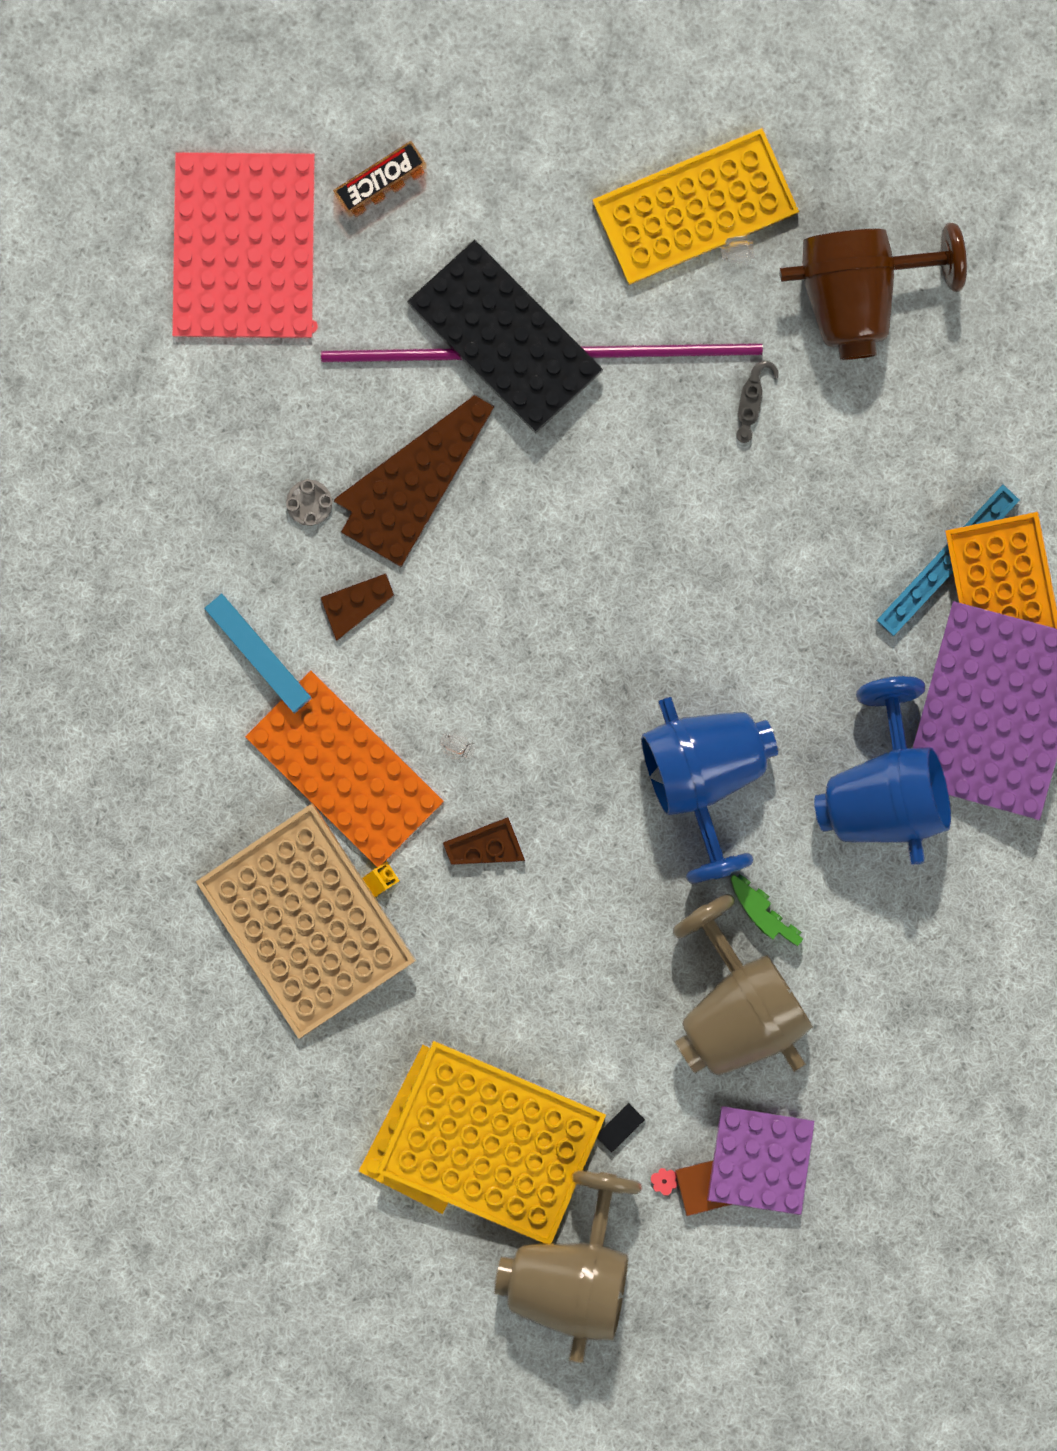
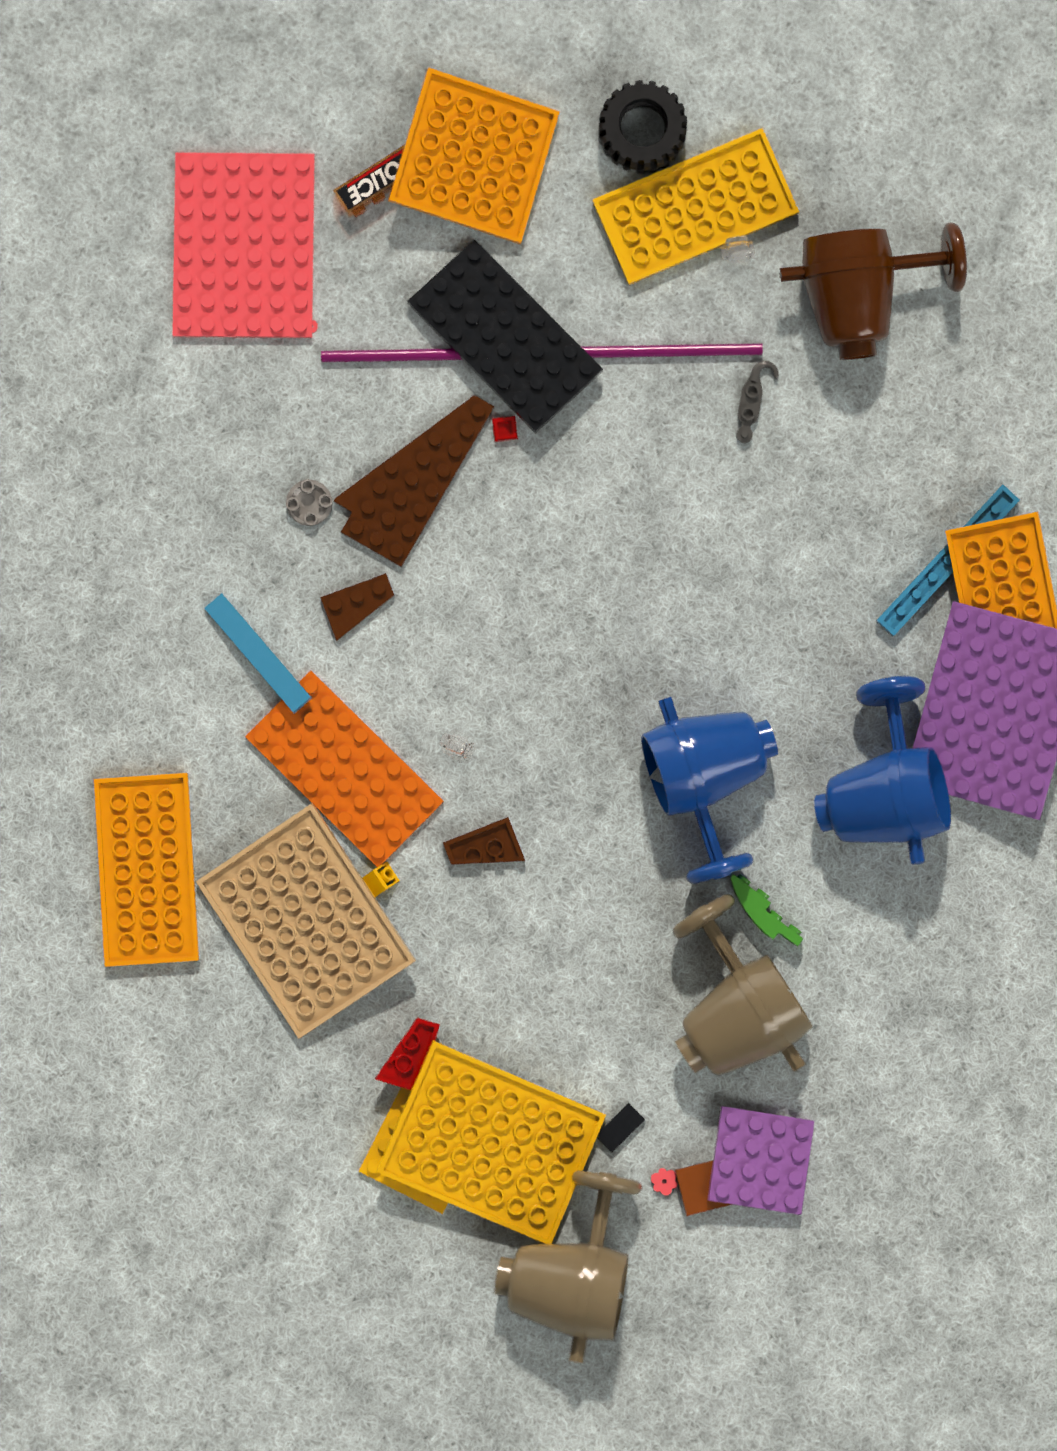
none -> light orange plate [94,773,199,967]
none -> red wing [374,1018,440,1090]
none -> light orange plate [388,67,560,244]
none -> red tile [492,416,518,442]
none -> black tyre [598,80,687,174]

